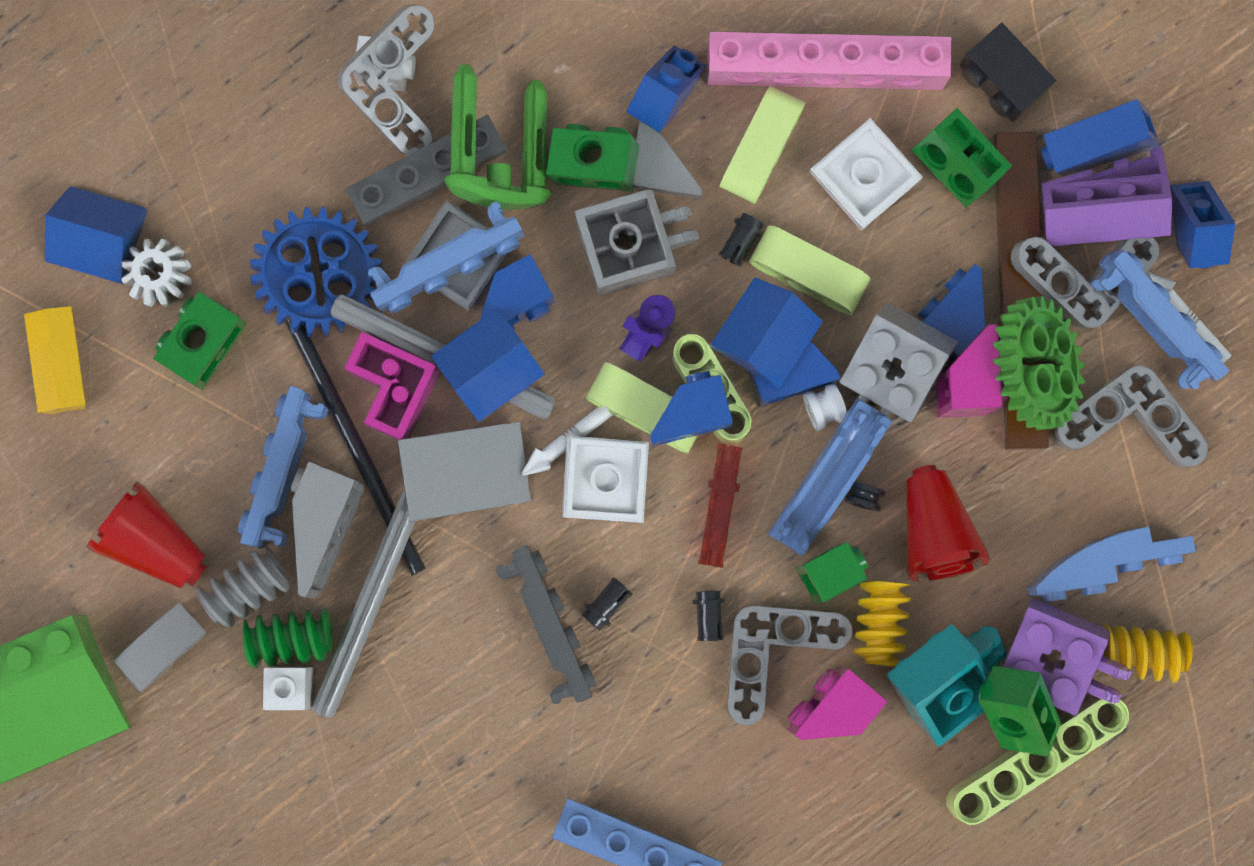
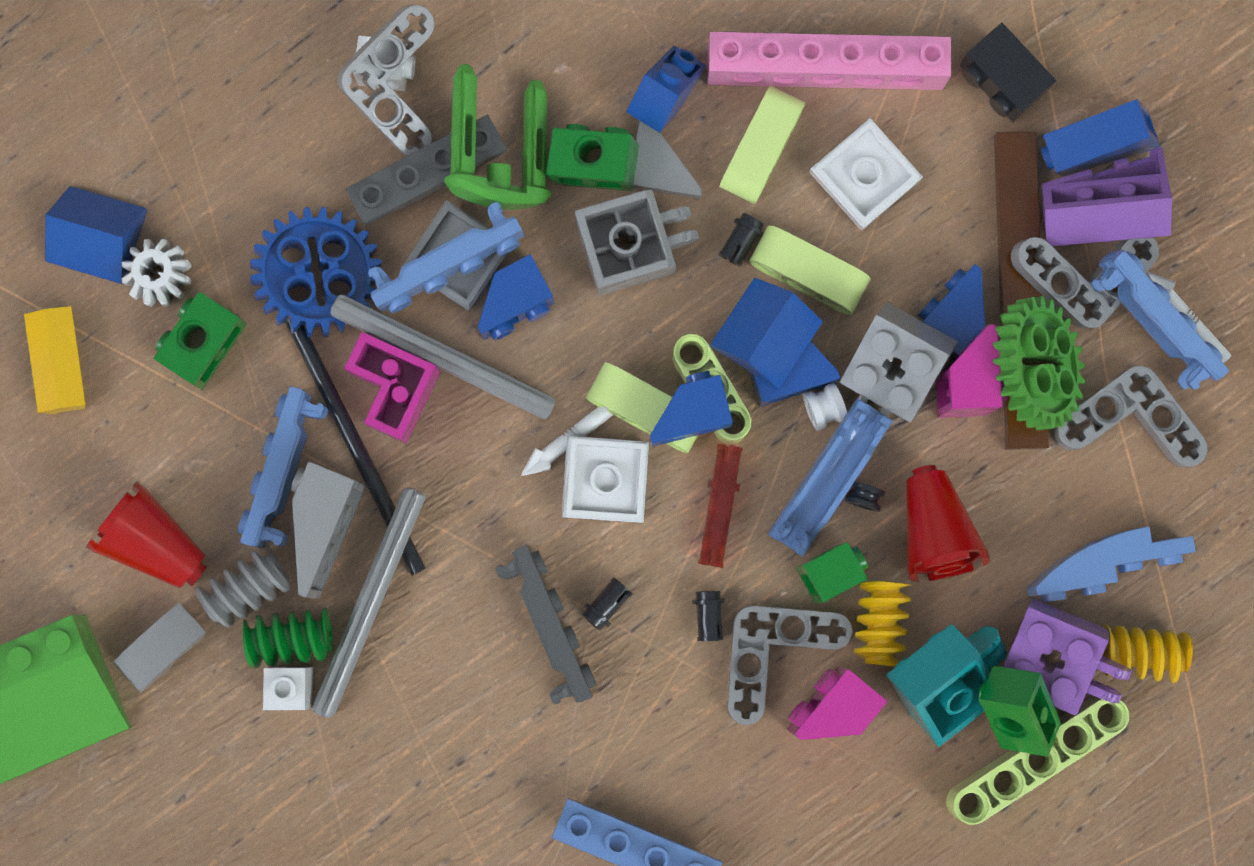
light grey piece [398,422,531,522] -> none
blue slope [431,308,545,422] -> none
dark purple hips [619,294,676,361] -> none
green brick [911,108,1012,208] -> none
blue slope [1170,181,1236,269] -> none

